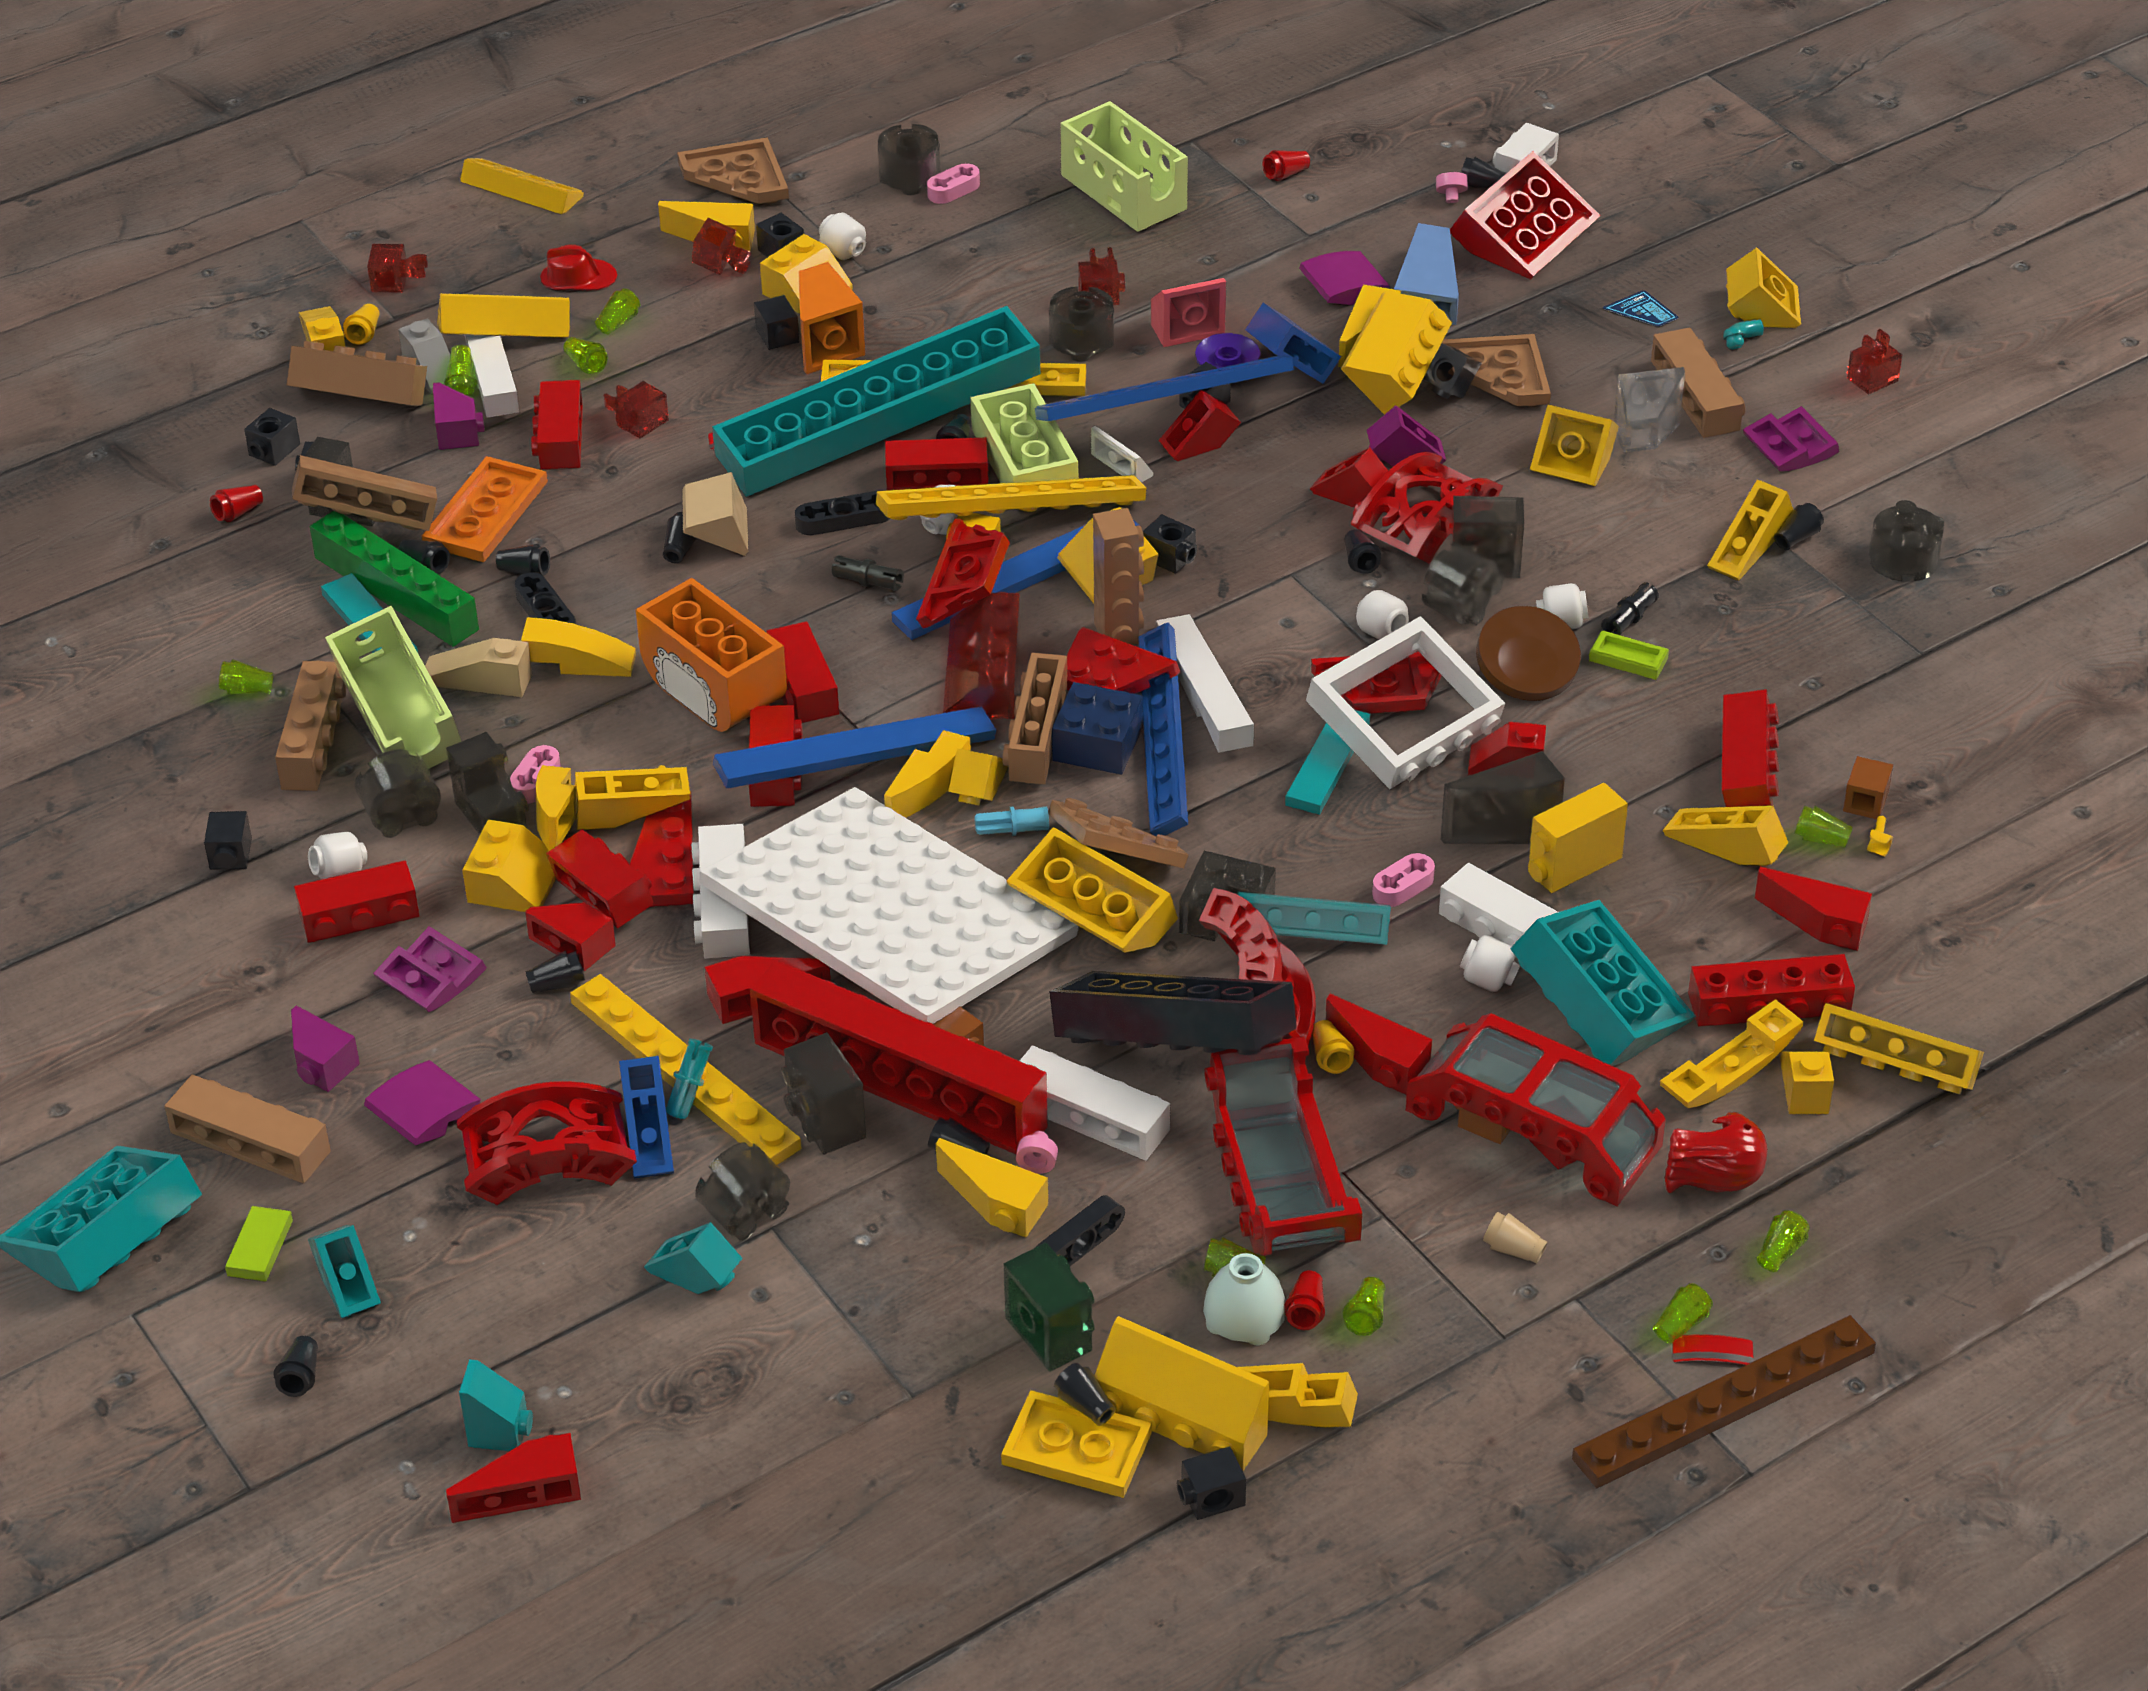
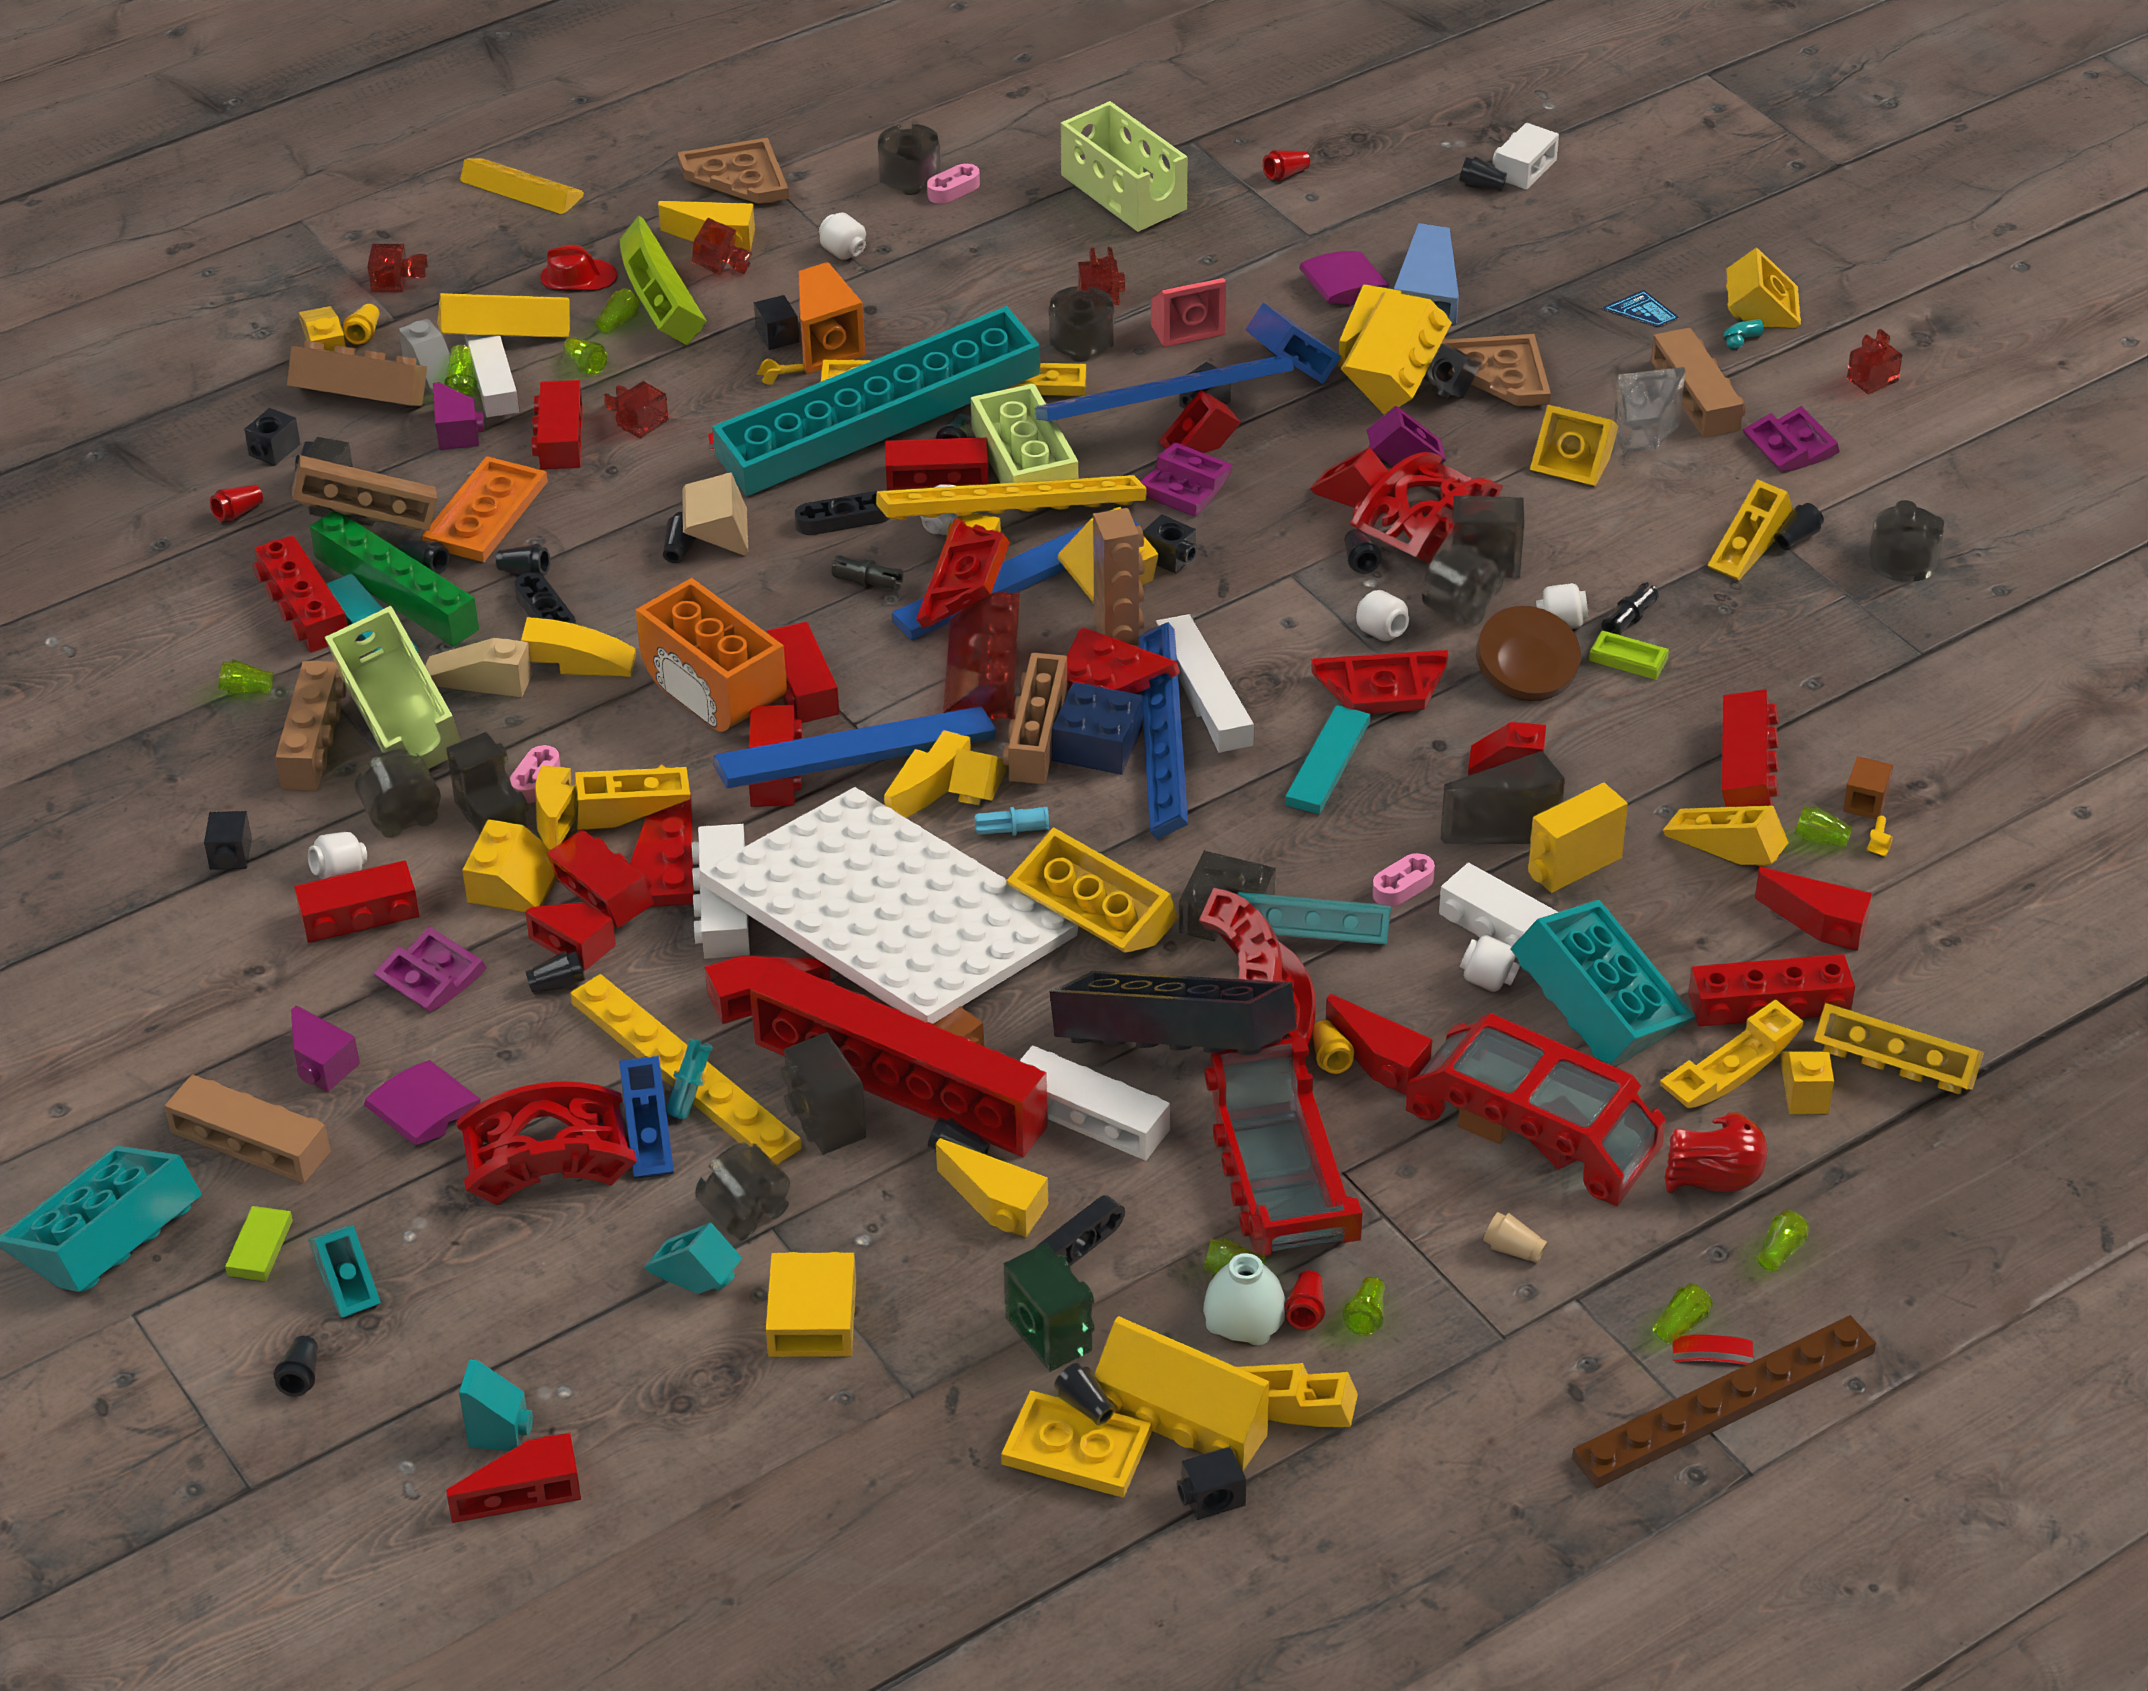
black brick [756,212,804,258] -> none
yellow slope [760,234,853,314] -> none
bright pink tile [1016,1131,1058,1174] -> none
medium nougat plate [1048,798,1189,869] -> none
white slope [1091,426,1153,483] -> none
dark purple dish [1195,333,1261,368] -> none
white window [1306,616,1505,789] -> none
bright pink tile [1436,172,1468,203] -> none
red slope [1450,151,1601,280] -> none
none -> red brick [252,535,347,653]
none -> lime slope [619,216,707,345]
none -> yellow hand [757,359,804,385]
none -> yellow brick [766,1252,856,1357]
none -> magenta slope [1140,442,1232,516]

